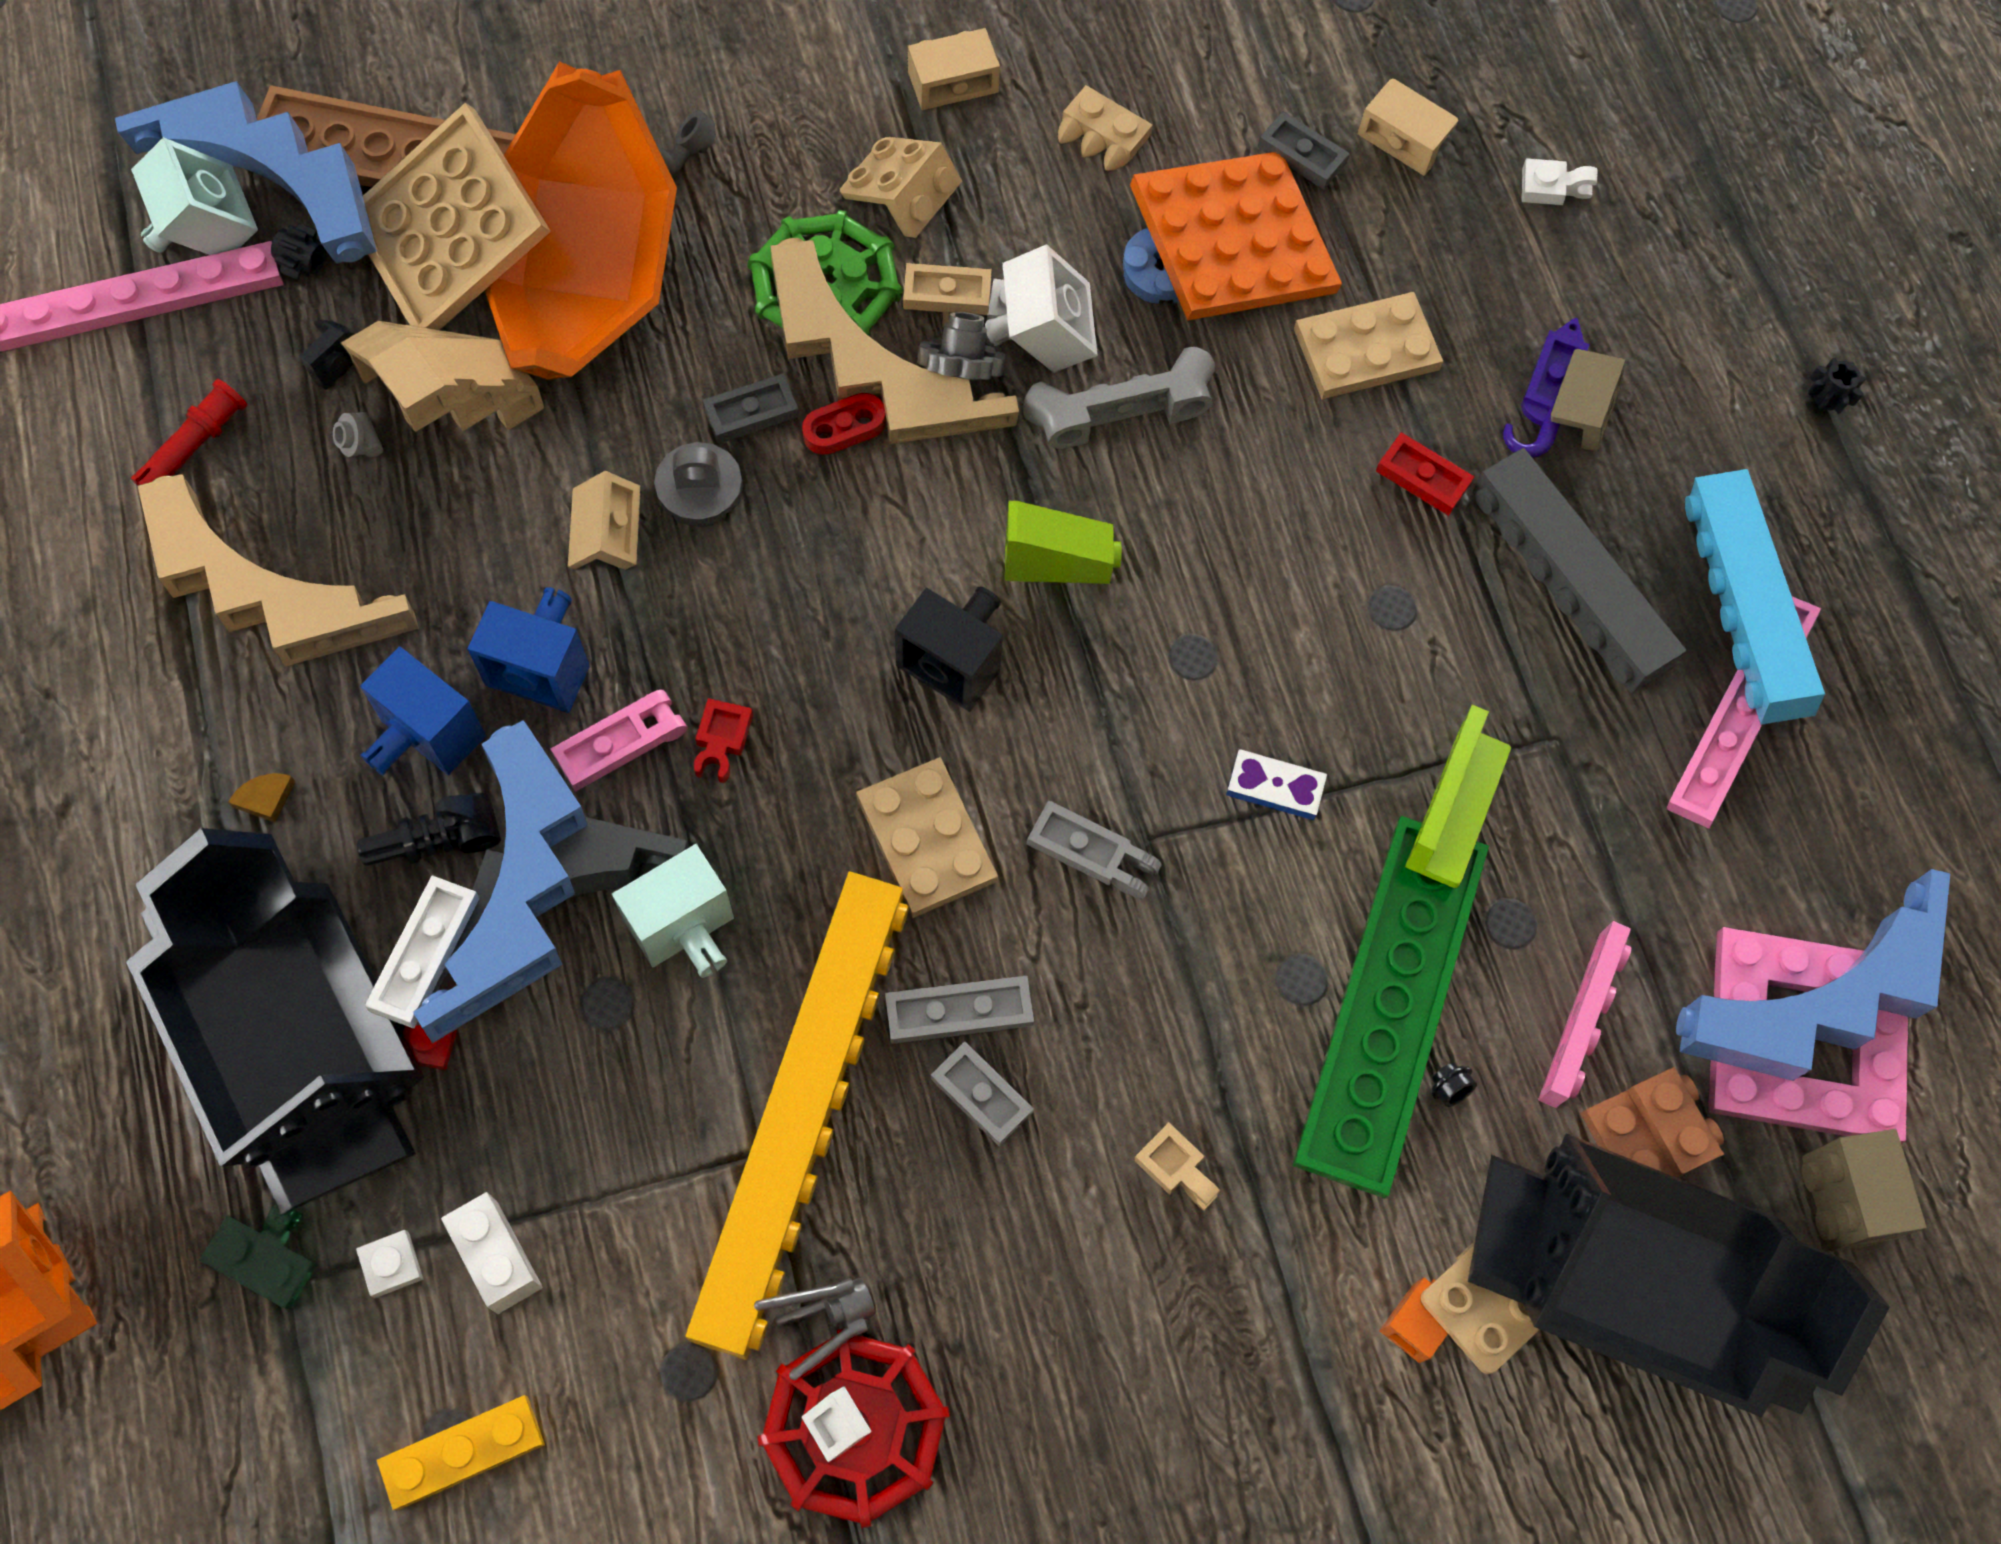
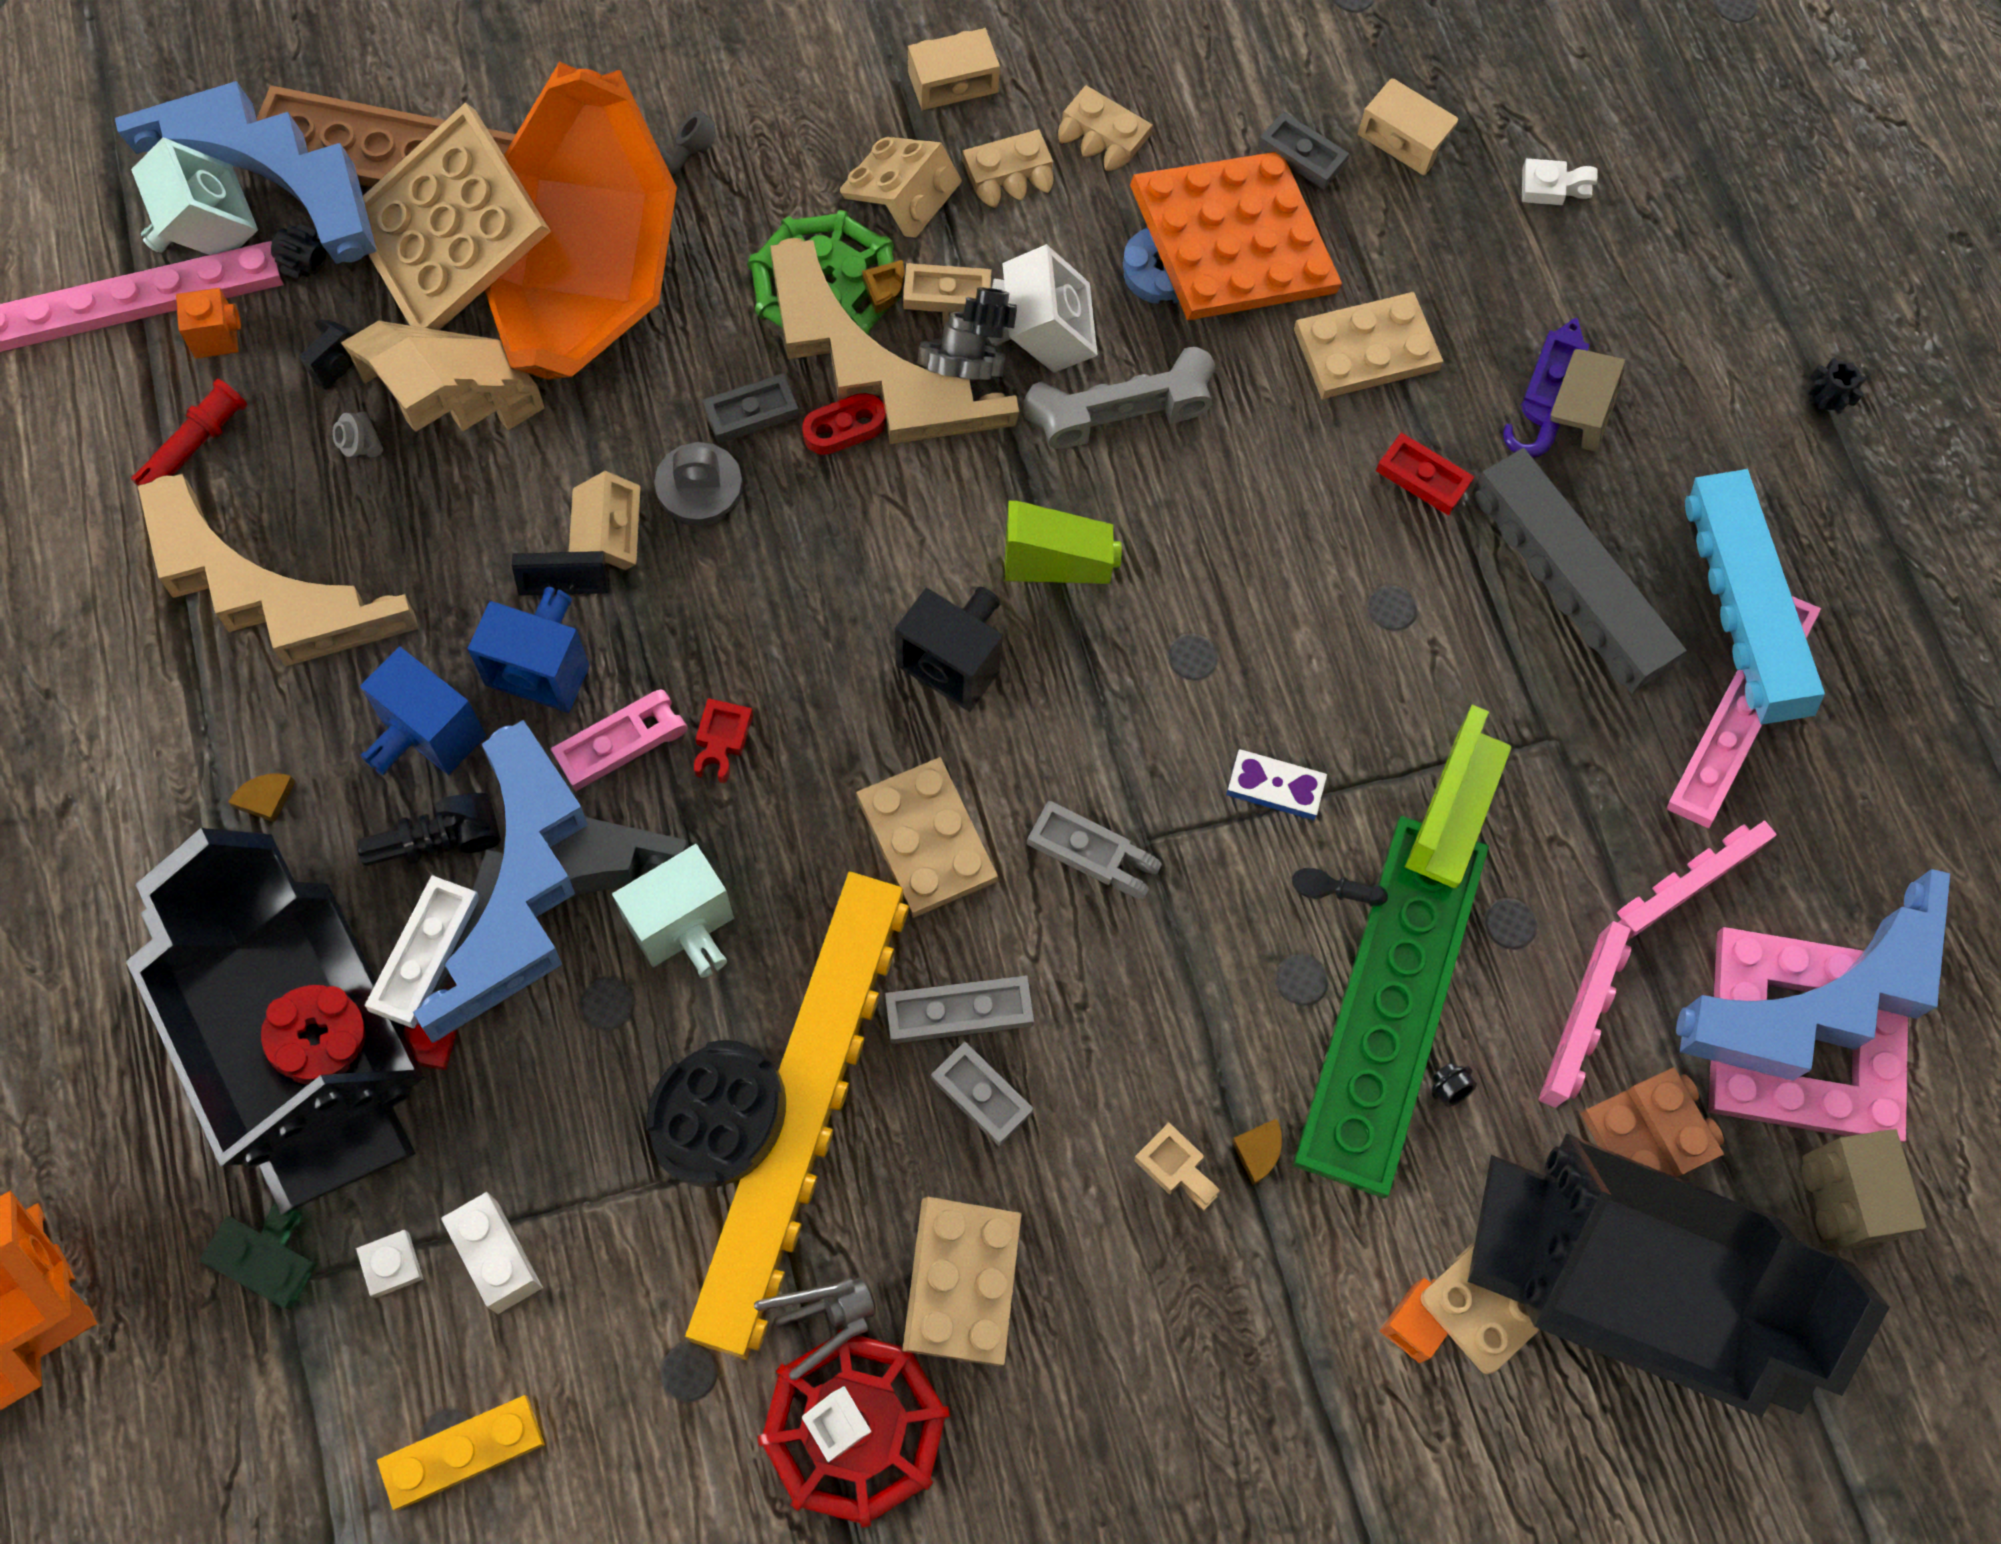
none -> orange brick [176,287,241,359]
none -> red plate [261,985,365,1085]
none -> black plate [511,551,609,596]
none -> black tile [646,1040,786,1188]
none -> pearl gold tile [862,260,904,314]
none -> tan plate [902,1197,1021,1366]
none -> tan plate [962,129,1053,208]
none -> black gear [963,287,1017,338]
none -> pearl gold tile [1232,1118,1282,1185]
none -> black piece [1292,868,1388,907]
none -> bright pink plate [1617,820,1777,942]

